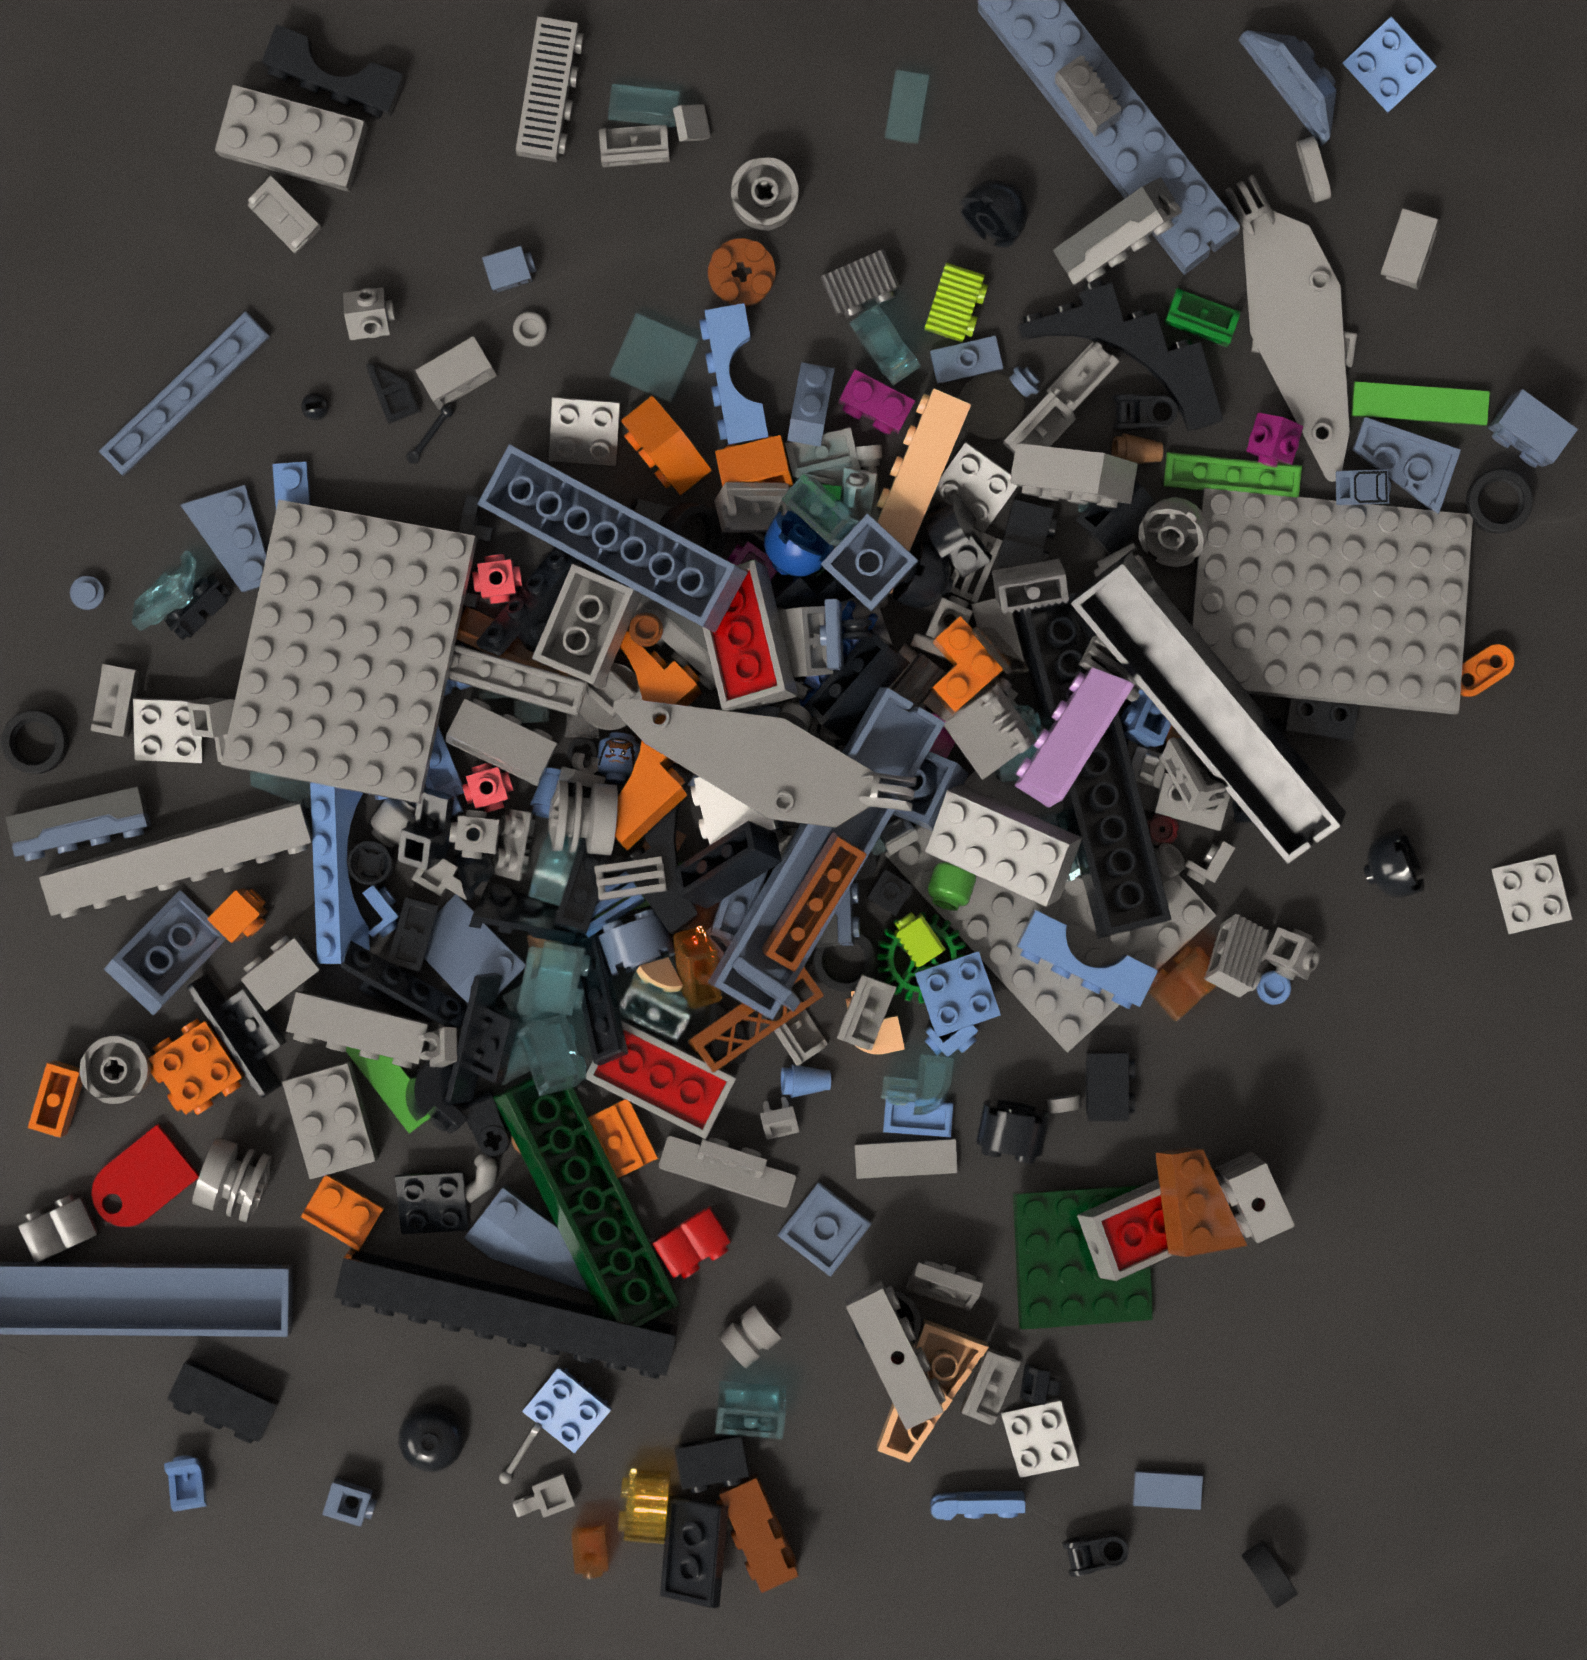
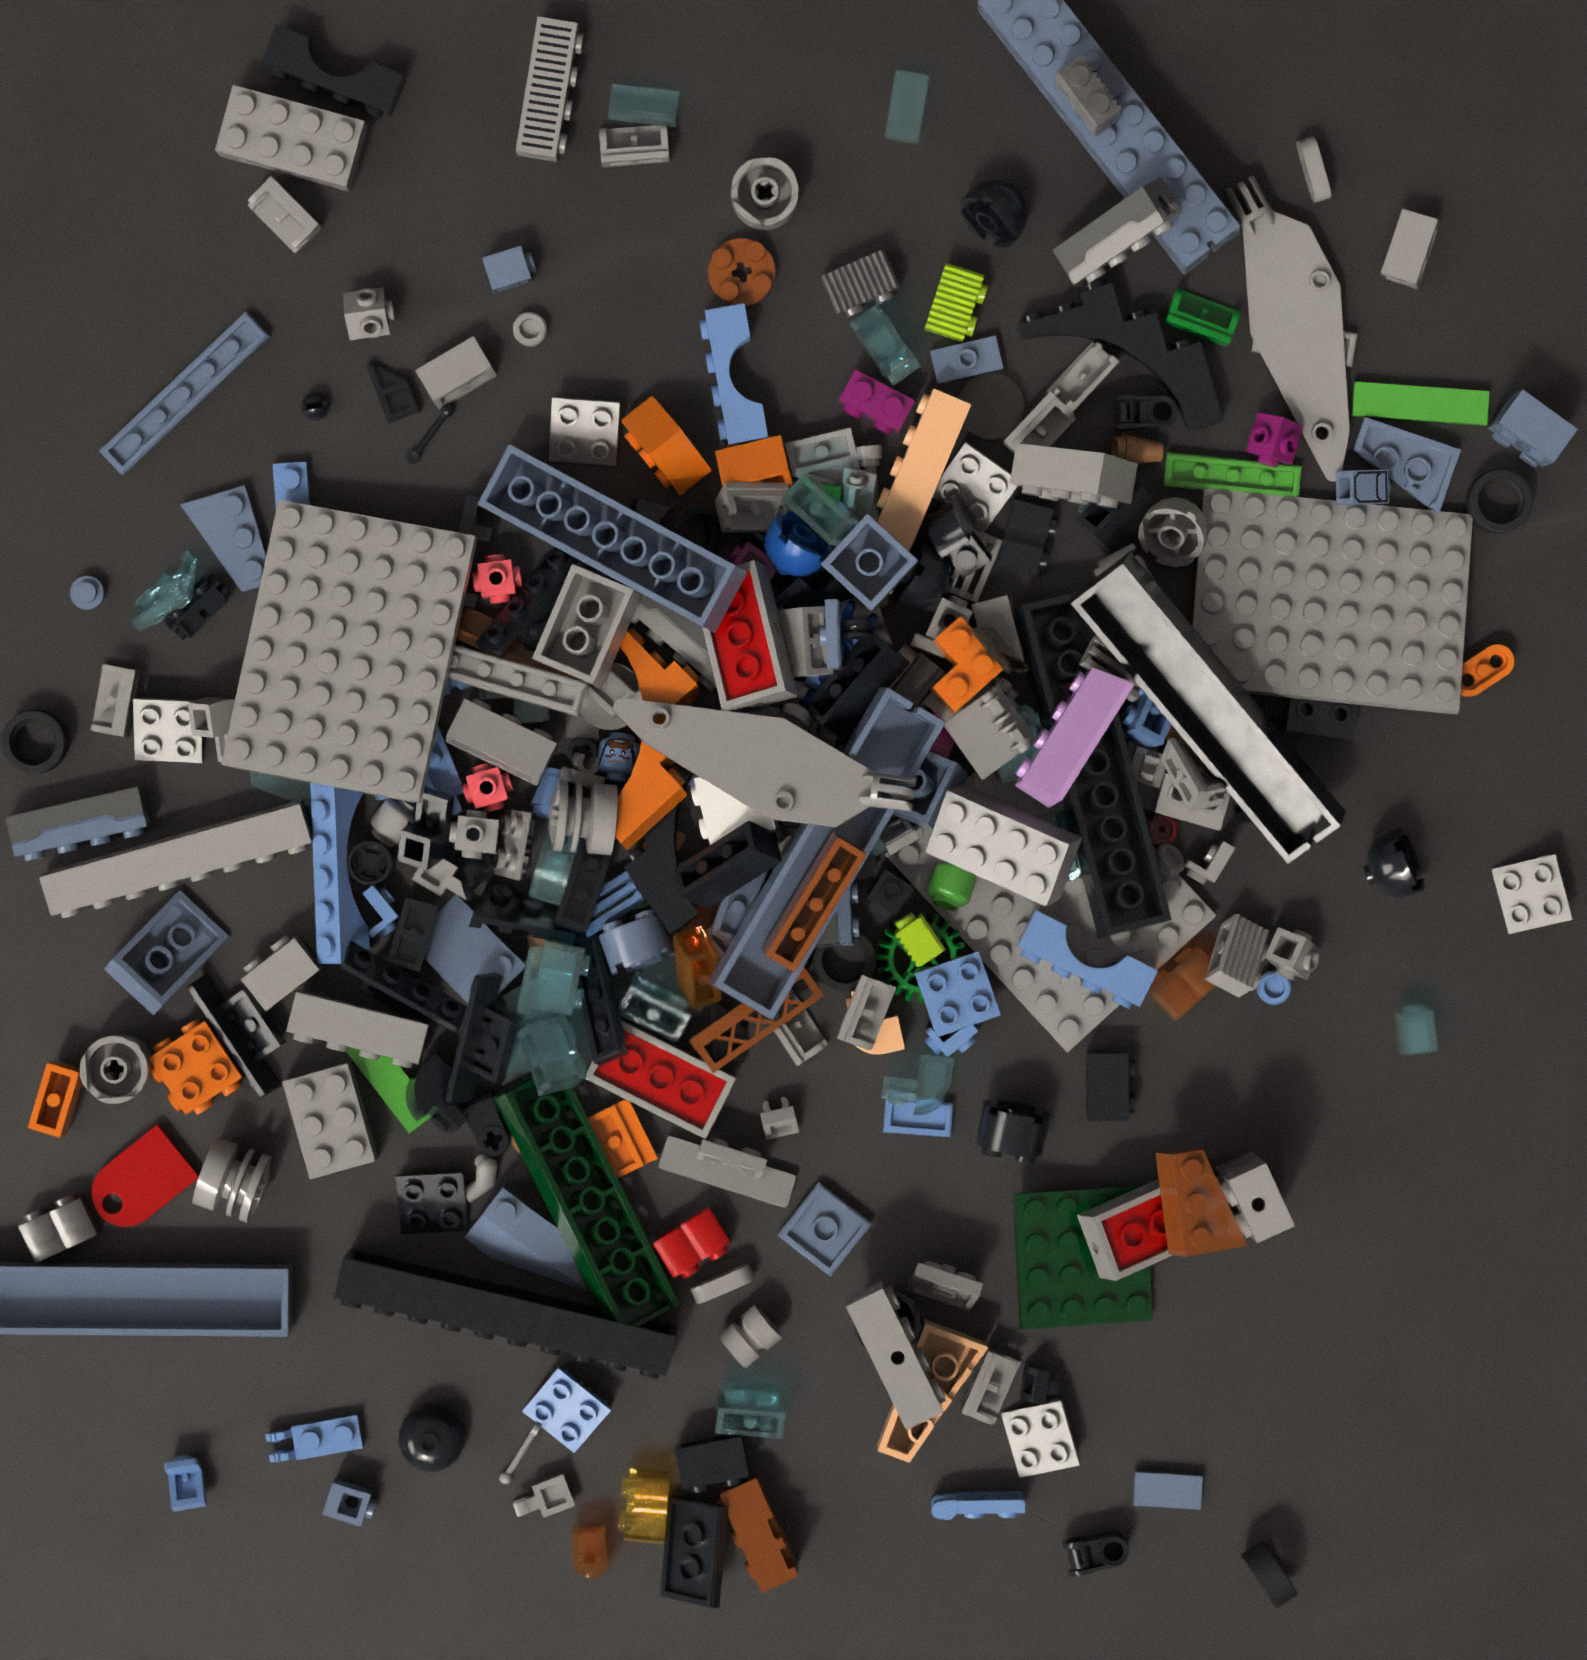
black brick [167,1358,280,1443] -> none
orange brick [207,888,268,943] -> none
orange plate [300,1175,384,1251] -> none
light grey tile [418,1027,457,1067] -> none
light grey tile [594,856,667,901] -> none
clear light blue tile [609,313,698,403] -> none
dark orange plate [629,612,663,647] -> none
light nougat tile [636,957,683,992] -> none
light grey tile [673,104,711,142] -> none
sand blue tile [732,956,801,1012] -> none
medium blue cone [780,1064,831,1098] -> none
sand blue brick [787,362,835,447] -> none
light grey tile [855,1138,958,1179] -> none
flat silver brick [992,559,1069,614] -> none
sand blue plate [1009,366,1040,397] -> none
light grey tile [1047,1094,1082,1113] -> none
sand blue wedge [1239,30,1336,147] -> none
medium blue hinge [1343,16,1437,112] -> none
none -> medium blue hinge [265,1413,364,1463]
none -> light grey beam [690,1263,755,1304]
none -> clear light blue brick [1395,1004,1438,1055]

